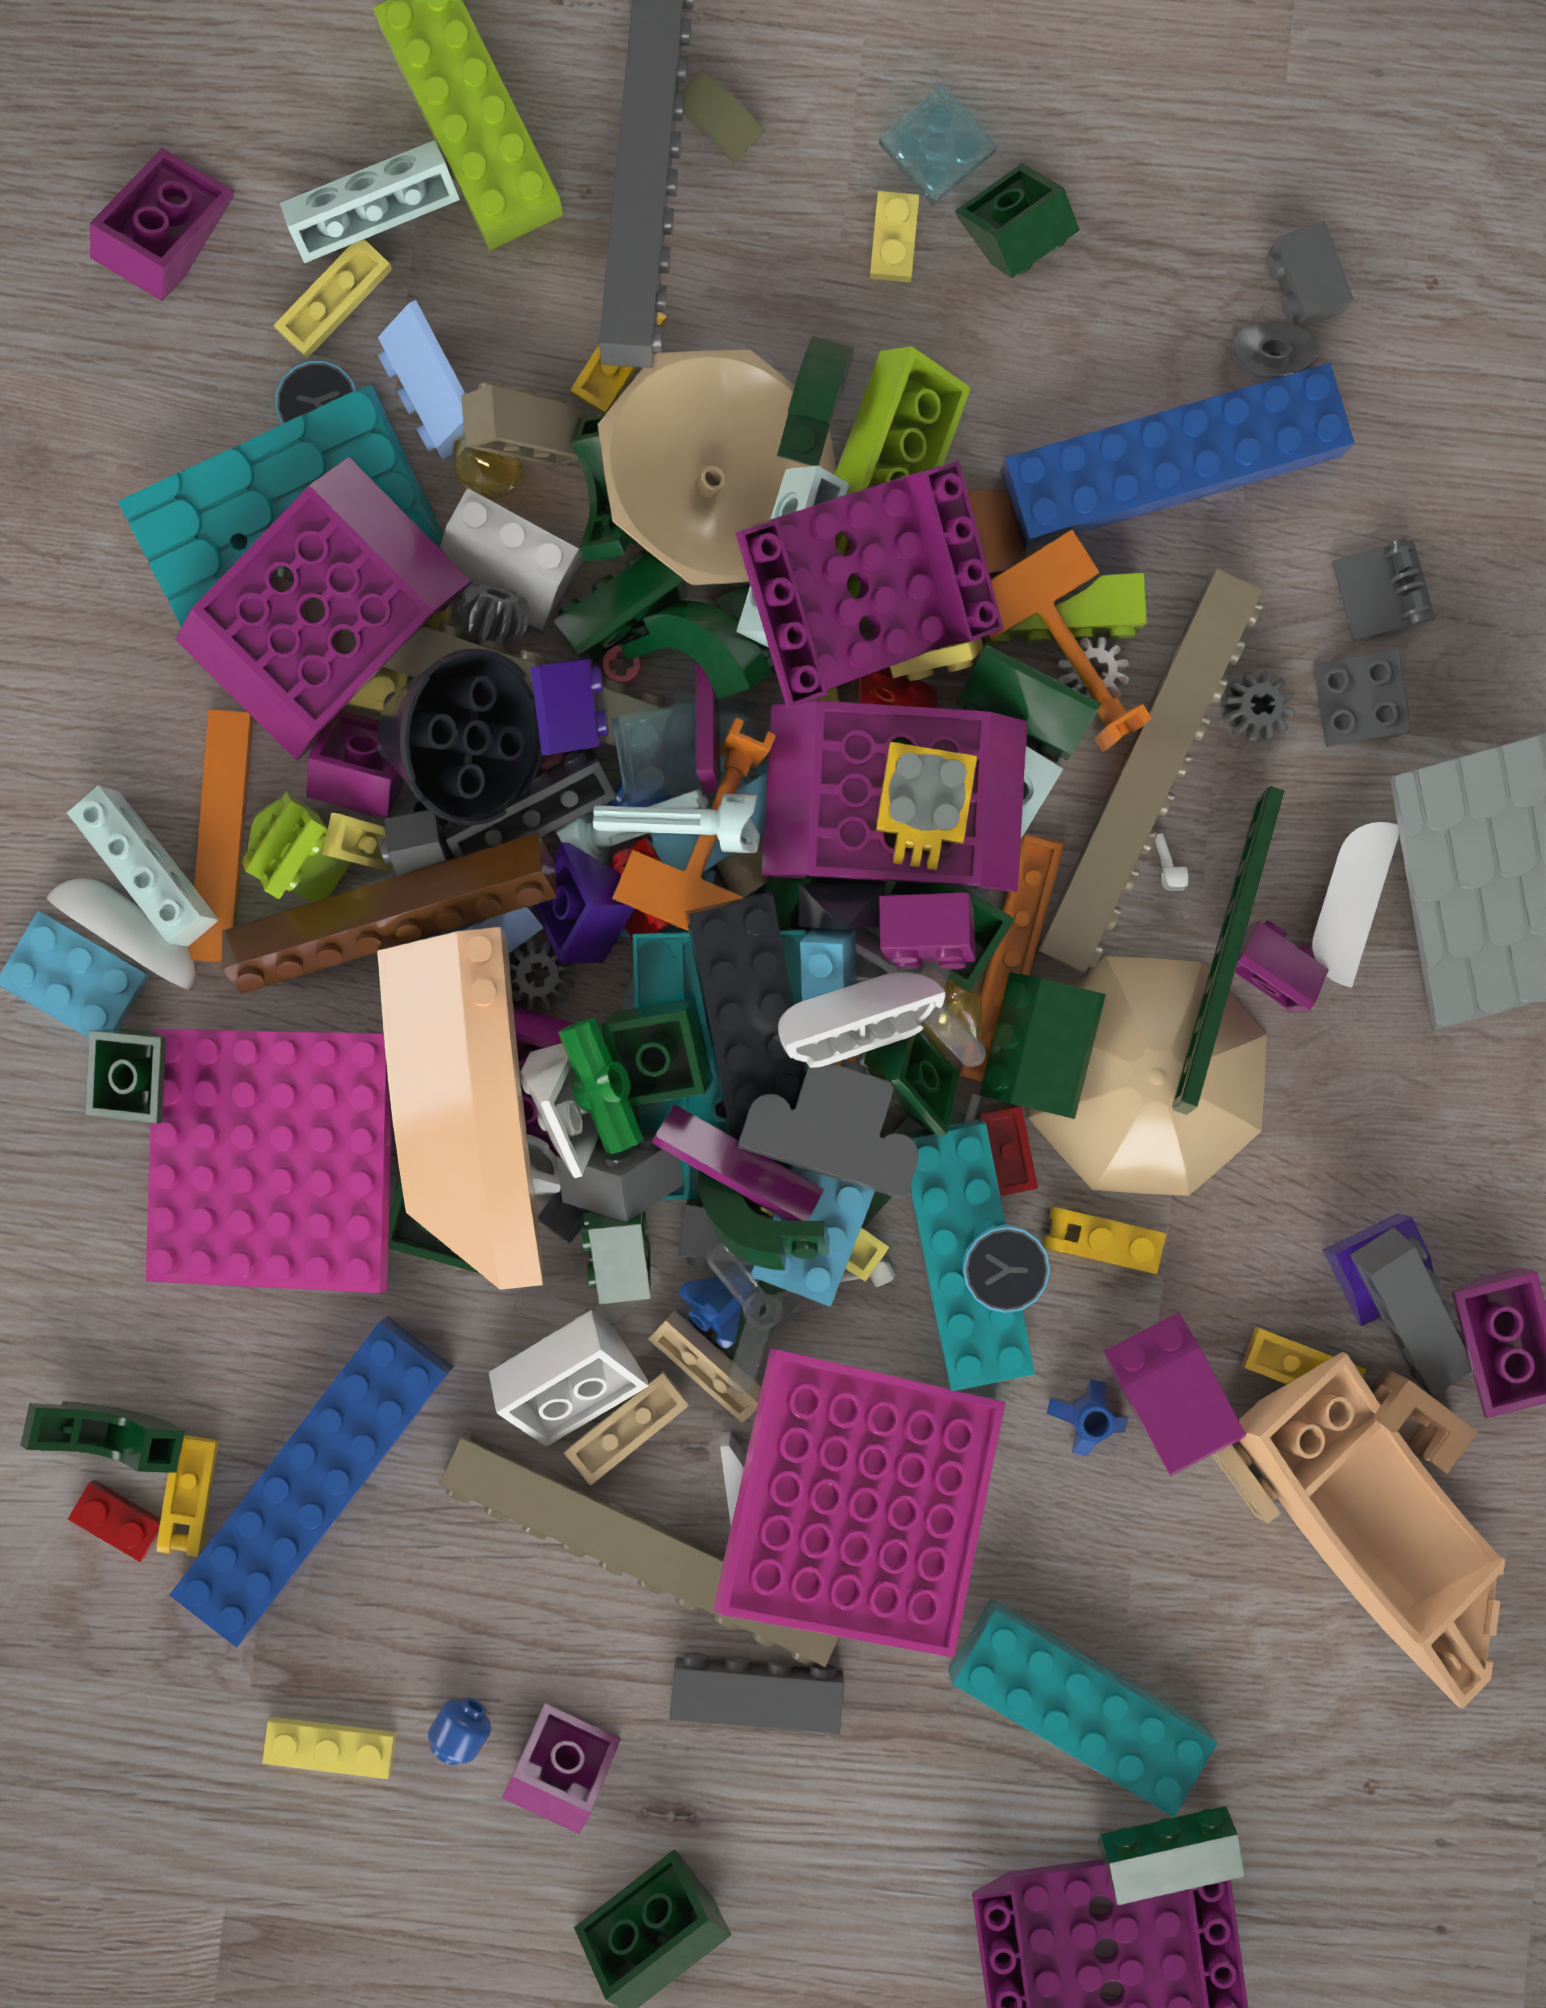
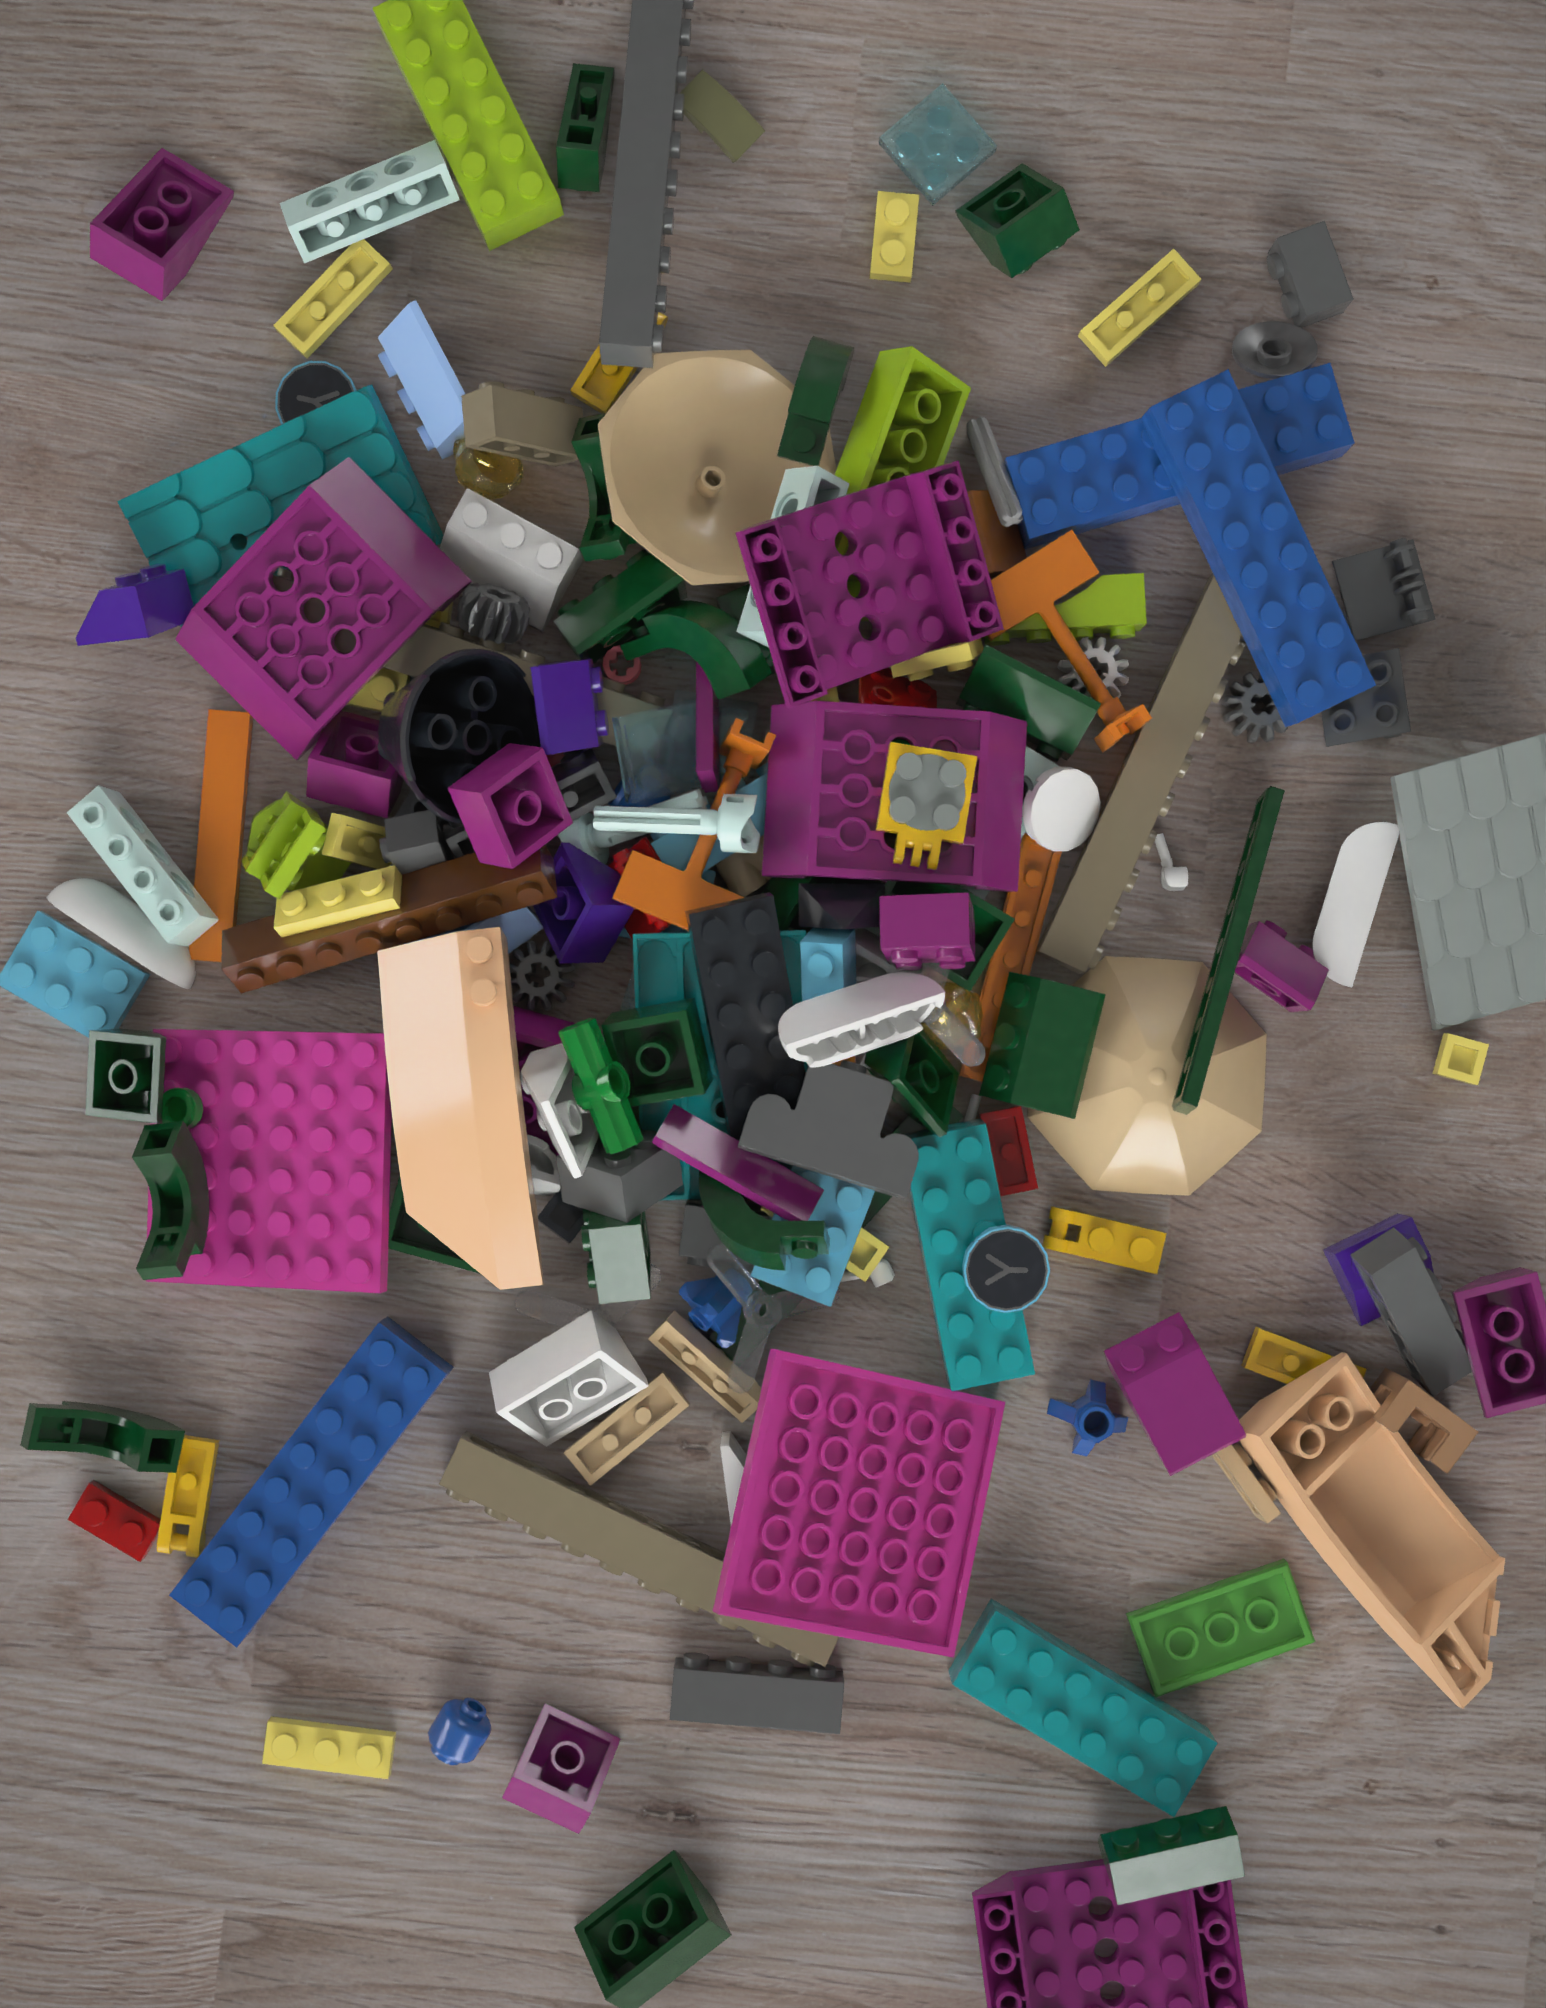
none -> dark purple slope [76,564,194,646]
none -> dark green arch [132,1121,209,1280]
none -> green tile [162,1088,203,1129]
none -> light yellow plate [274,865,402,938]
none -> magenta brick [448,743,573,869]
none -> dark green slope [556,63,615,192]
none -> light grey axle [966,416,1023,527]
none -> white tile [1022,767,1101,852]
none -> light yellow plate [1078,249,1202,367]
none -> bright green tile [1126,1558,1315,1697]
none -> blue brick [1140,369,1376,727]
none -> light yellow plate [1432,1033,1489,1085]

